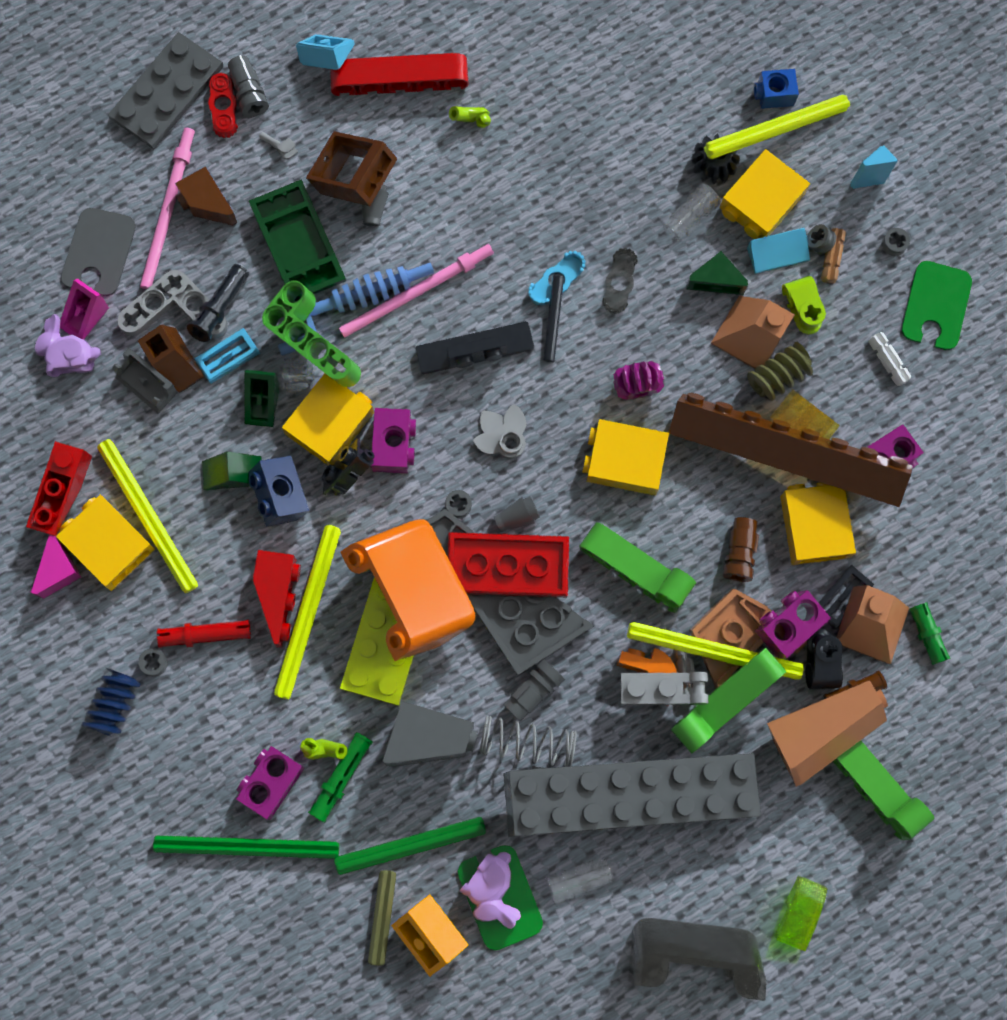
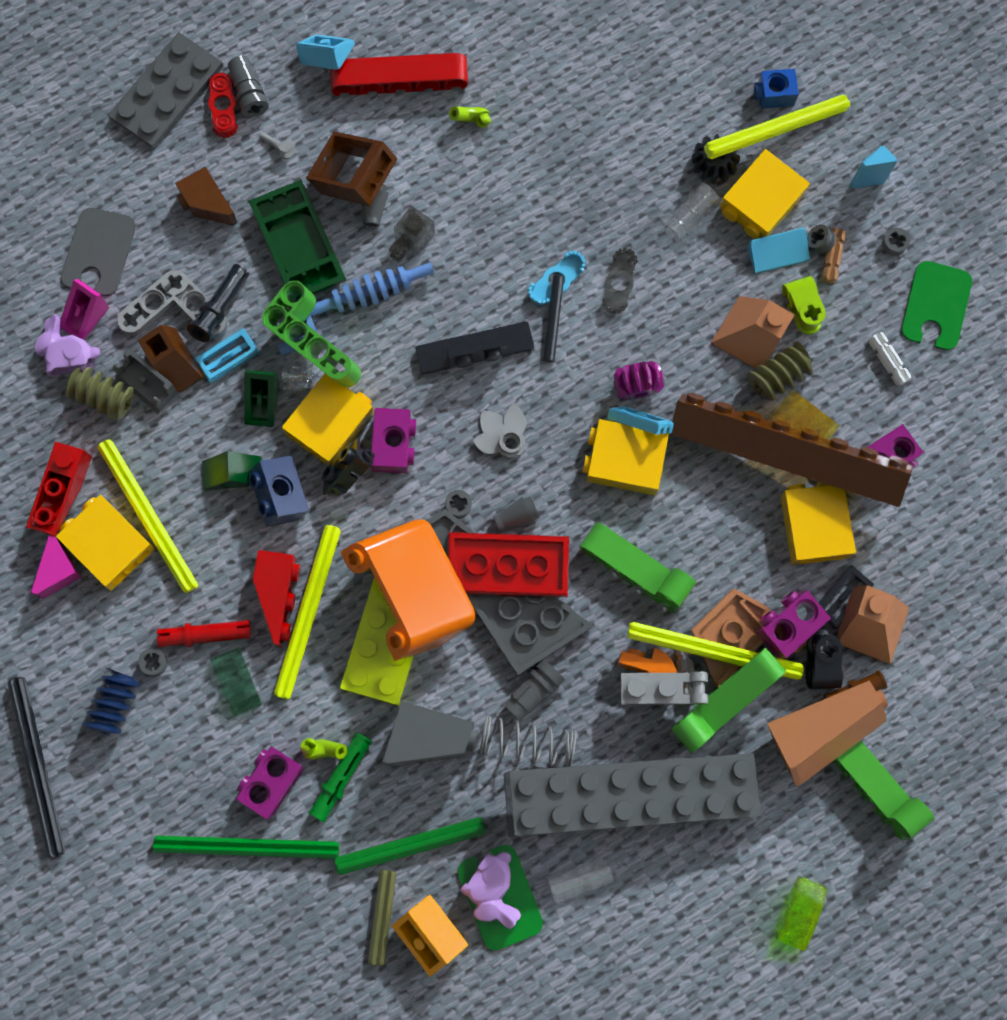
bright pink bar [140,128,195,289] -> none
bright pink bar [339,244,494,338] -> none
clear smoke windscreen [628,918,767,1001] -> none
dark green slope [686,251,748,295] -> none
reddish brown axle [722,517,759,582] -> none
green pin [909,602,951,665] -> none
none -> black axle [8,677,65,858]
none -> olive piece [65,367,134,420]
none -> clear green slope [210,647,262,717]
none -> clear smoke brick [389,206,435,262]
none -> medium azure tile [607,406,674,435]

